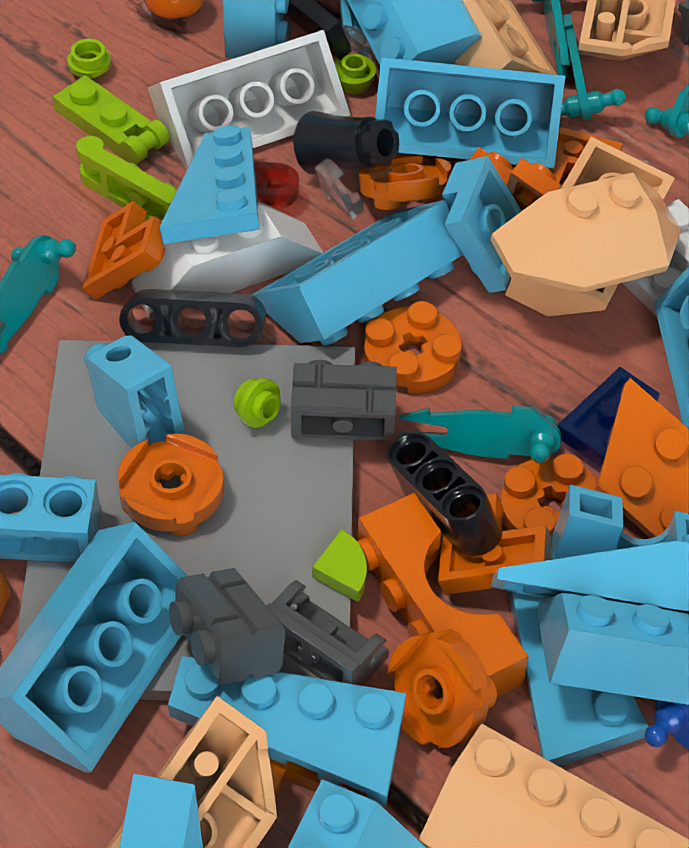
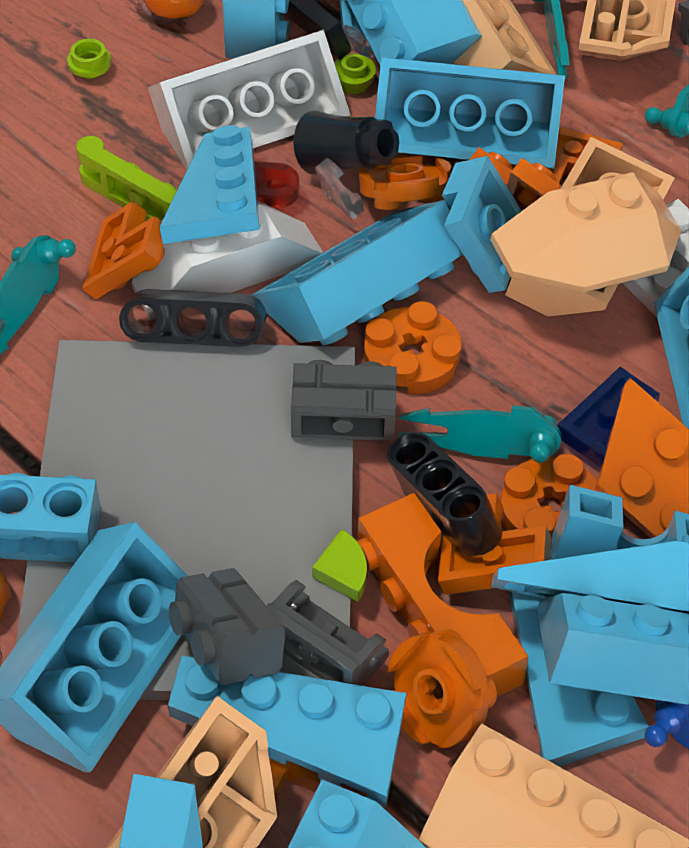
lime plate [52,75,170,165] -> none
medium azure torso [84,336,185,449] -> none
orange plate [118,433,224,536] -> none
lime plate [233,378,281,428] -> none
teal piece [560,14,626,121] -> none

